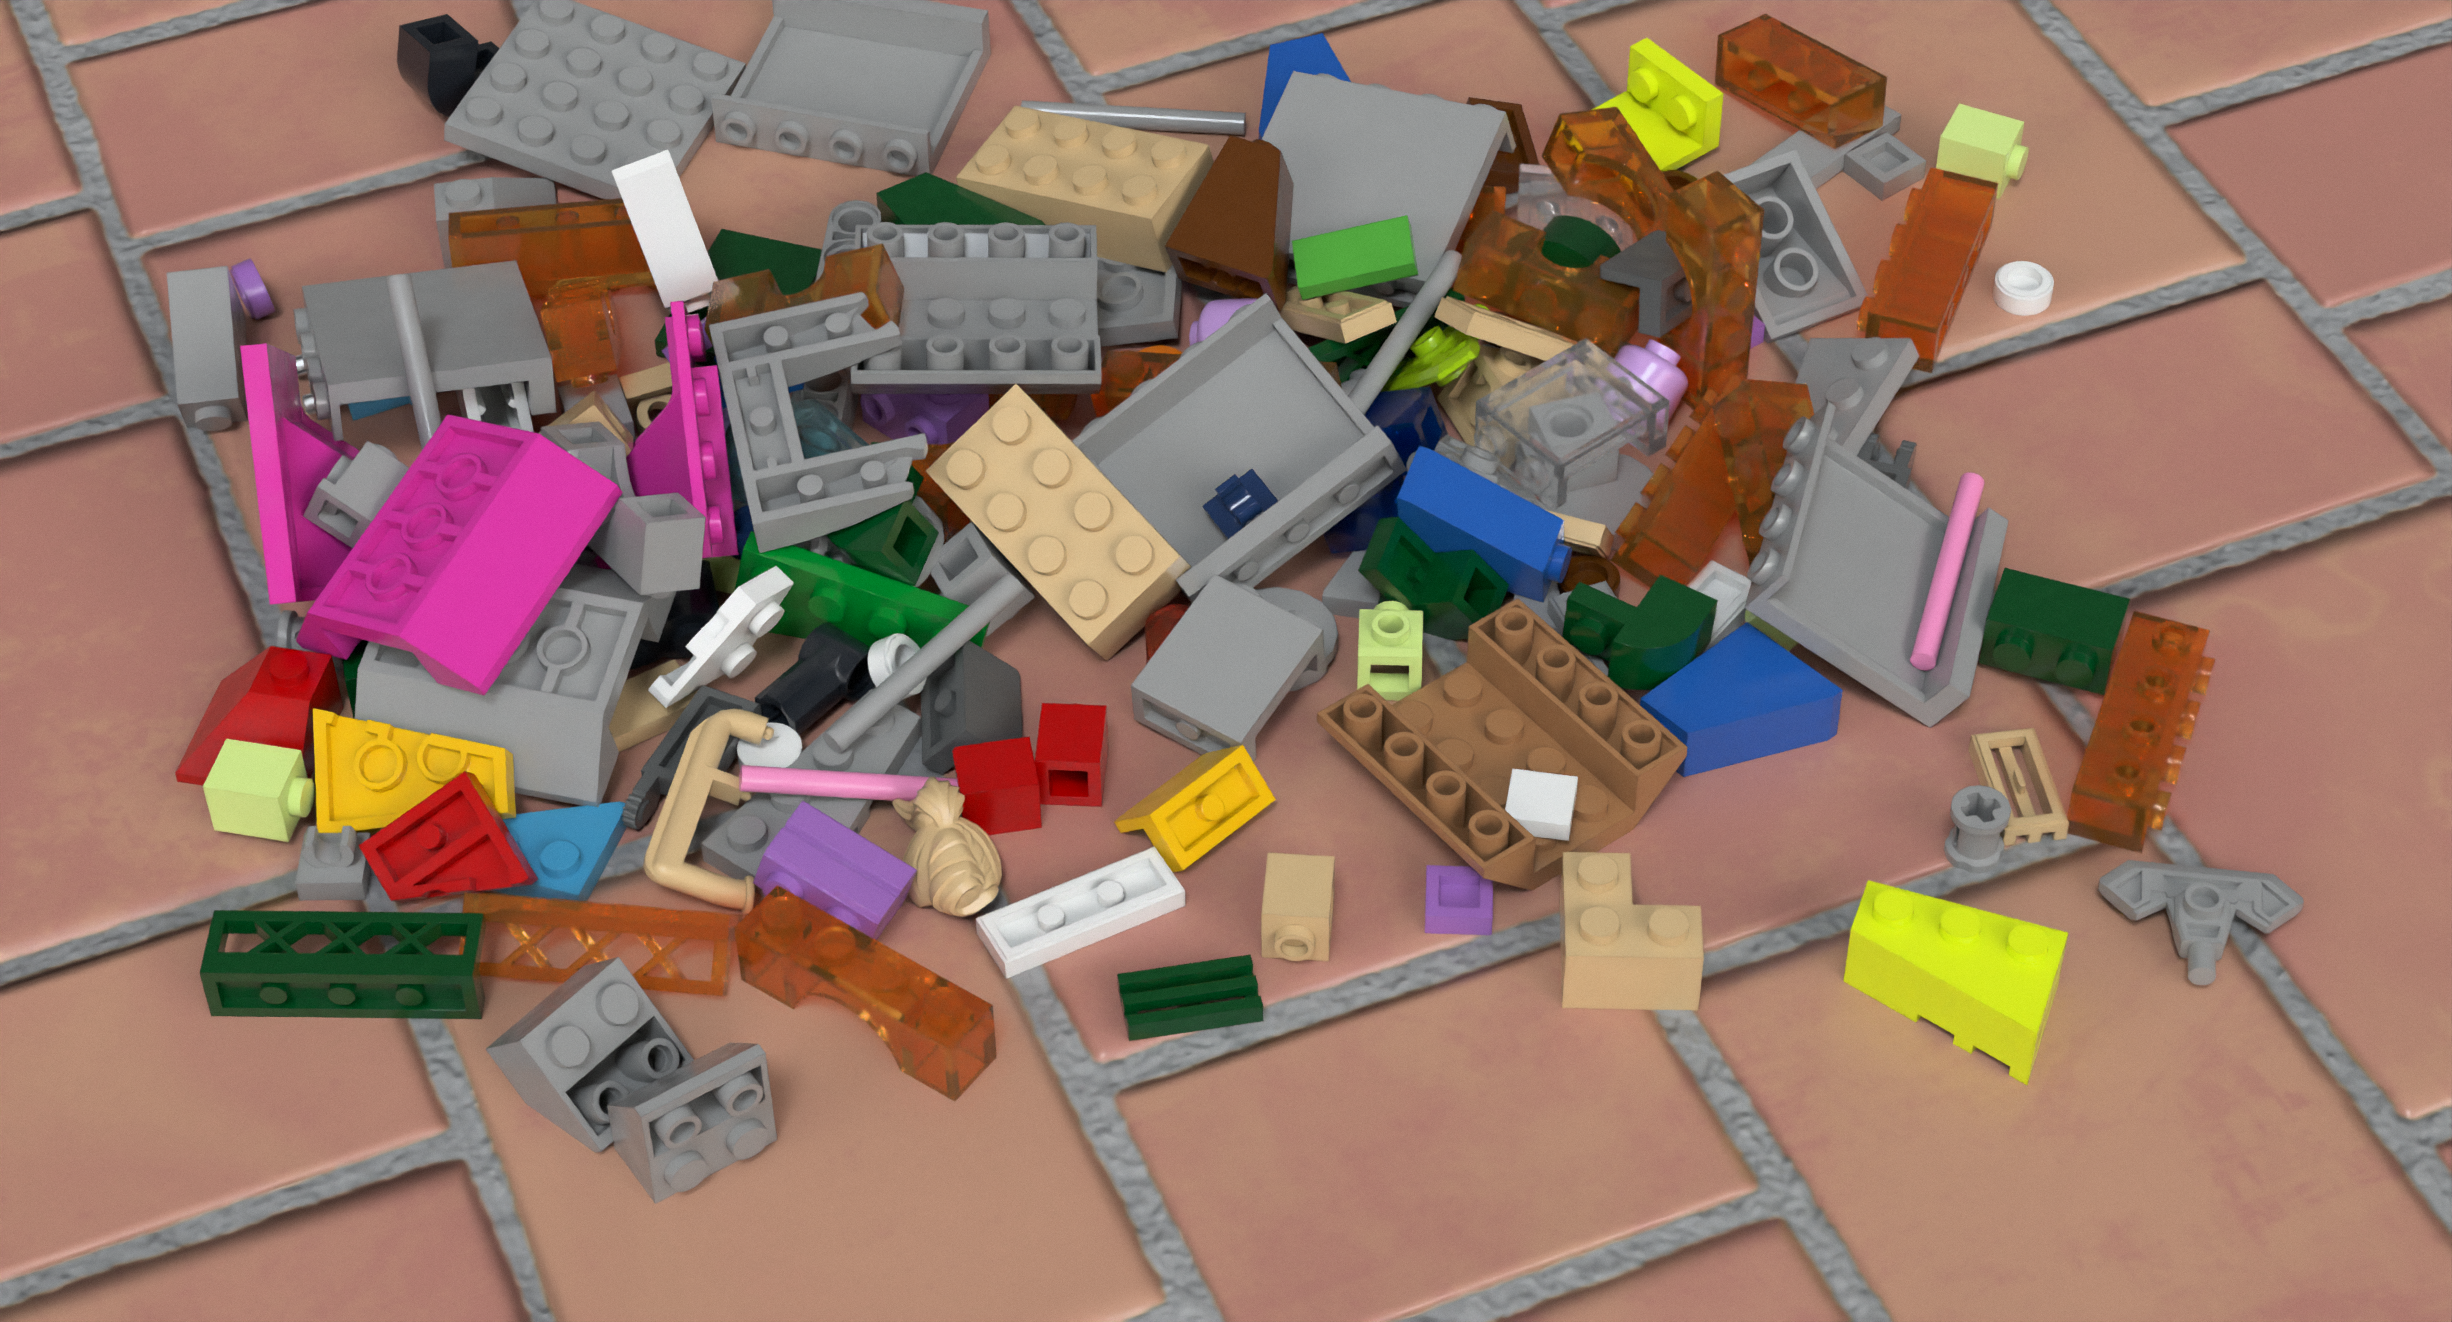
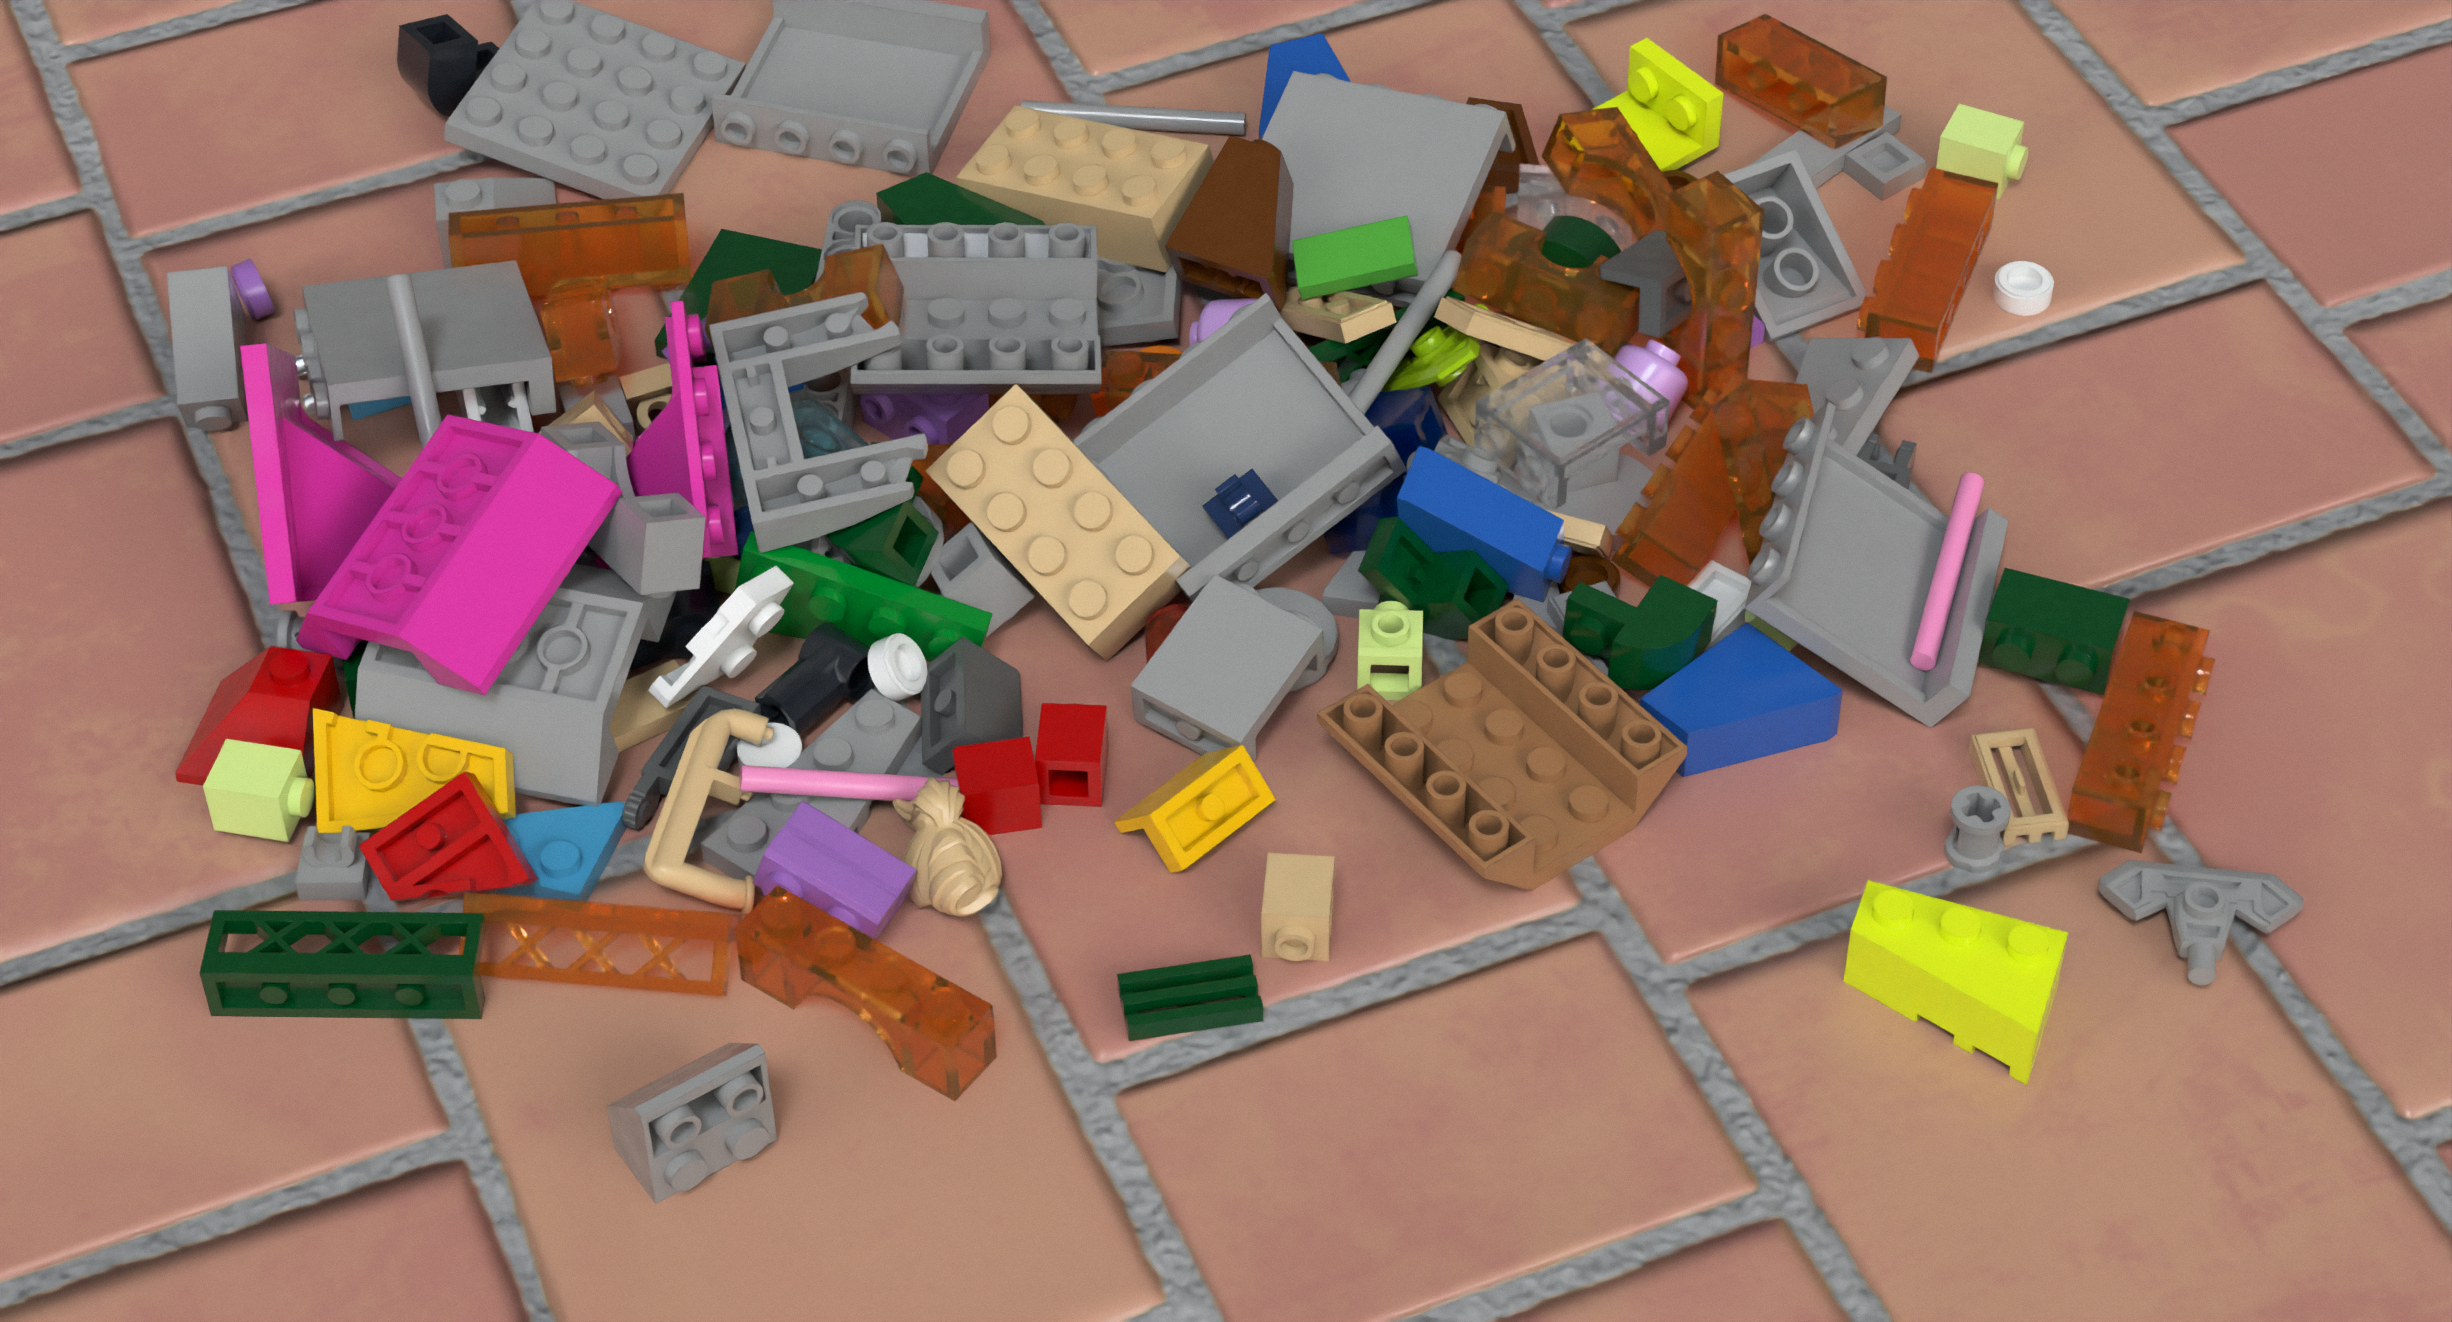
light grey brick [303,441,409,548] -> none
light grey slope [486,957,694,1153] -> none
white slope [612,150,721,313] -> none
light grey bar [823,573,1024,754] -> none
white tile [976,846,1186,979] -> none
medium lavender tile [1425,865,1493,935] -> none
white tile [1505,768,1578,841] -> none
tan brick [1559,852,1704,1011] -> none

